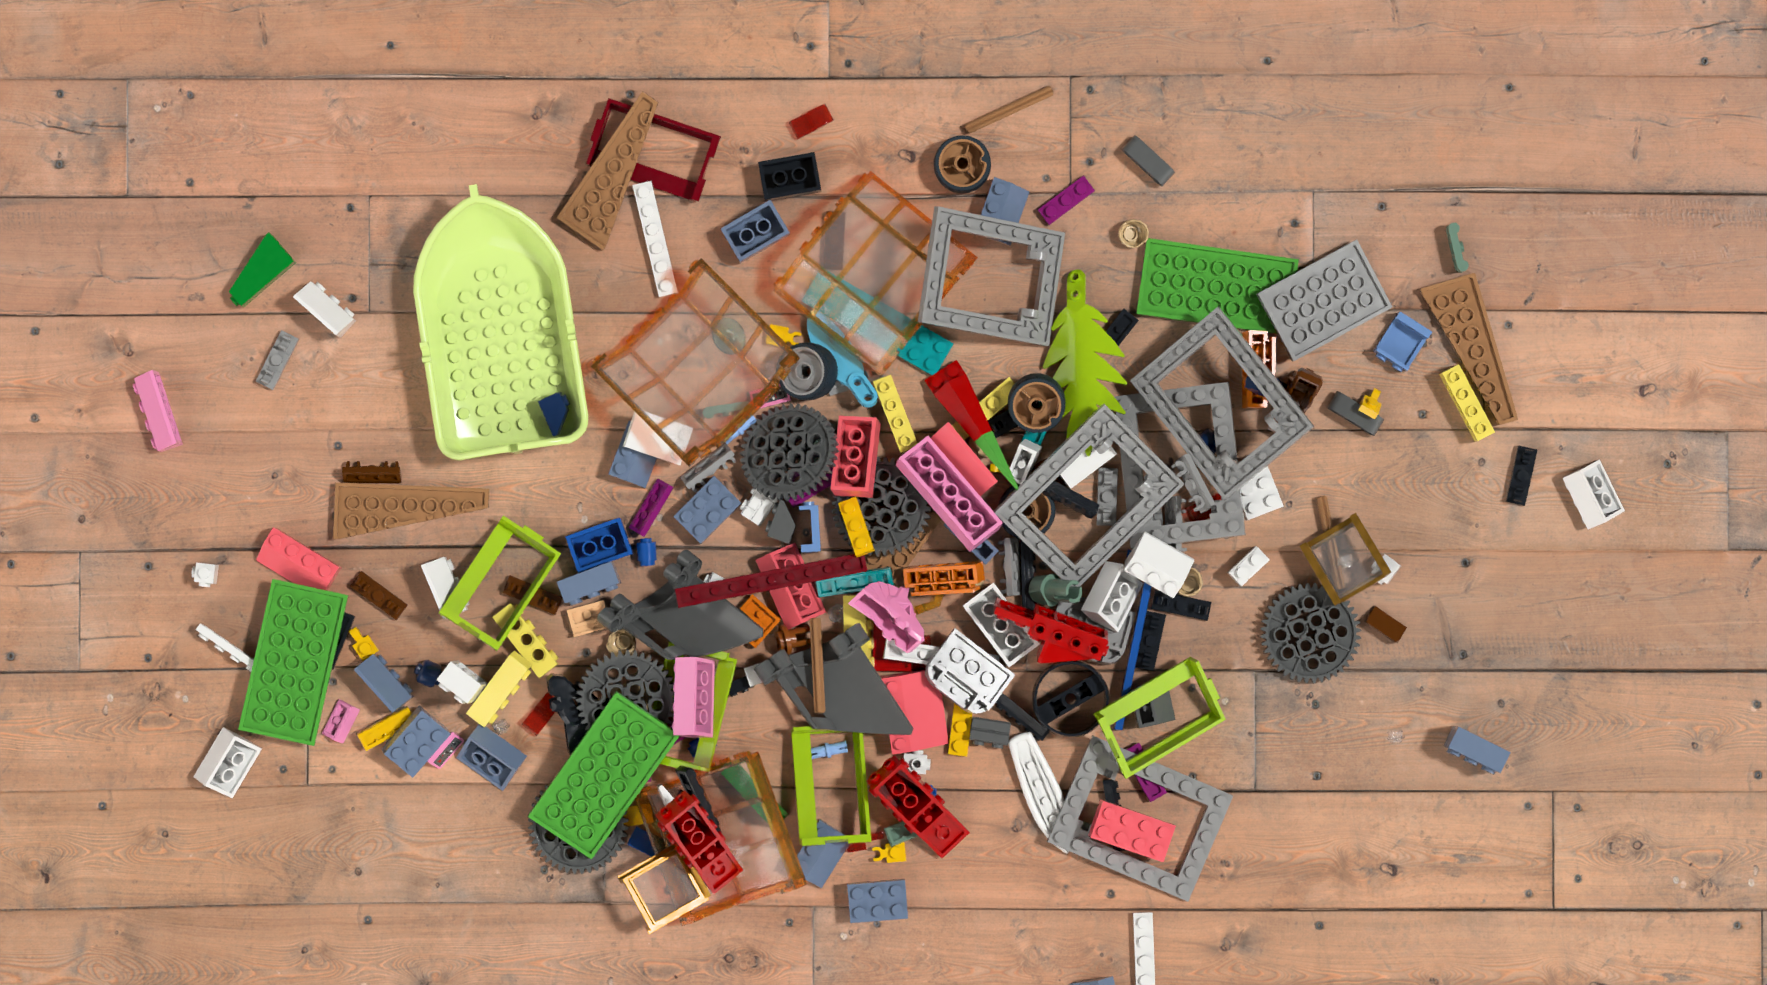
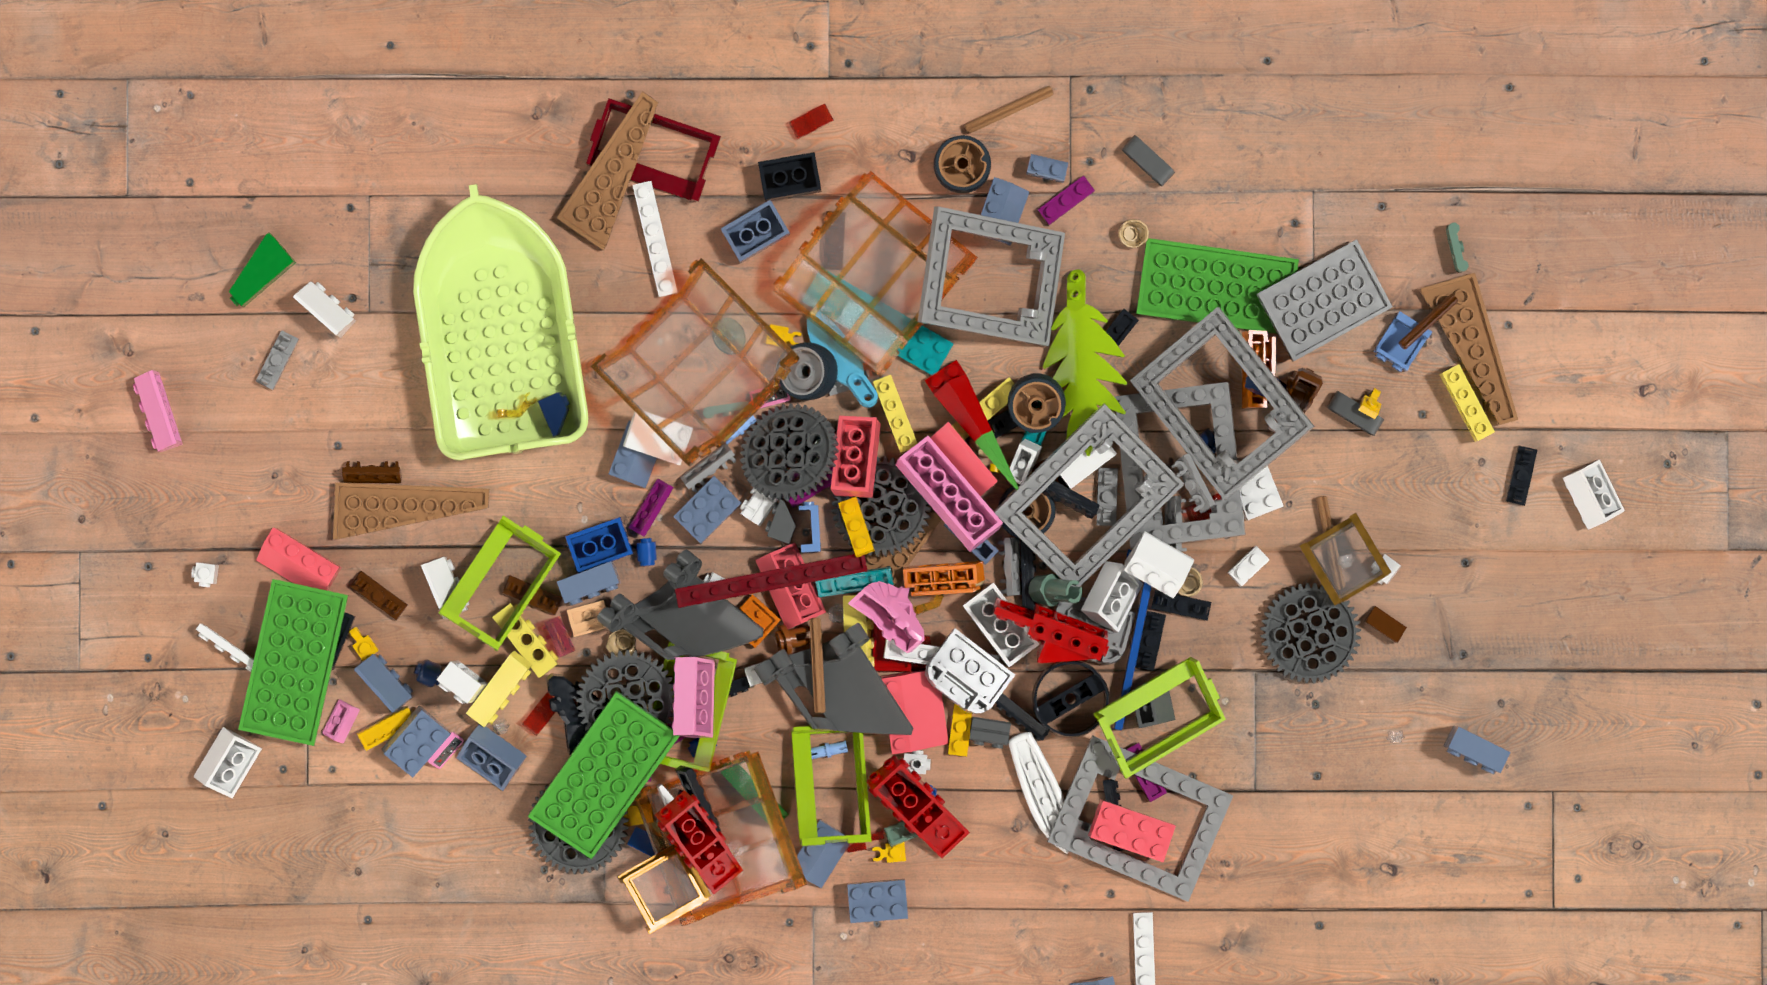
none -> clear yellow arm [497,392,537,418]
none -> clear pink plate [541,616,576,657]
none -> sand blue brick [1026,154,1068,183]
none -> reddish brown axle [1399,294,1458,350]

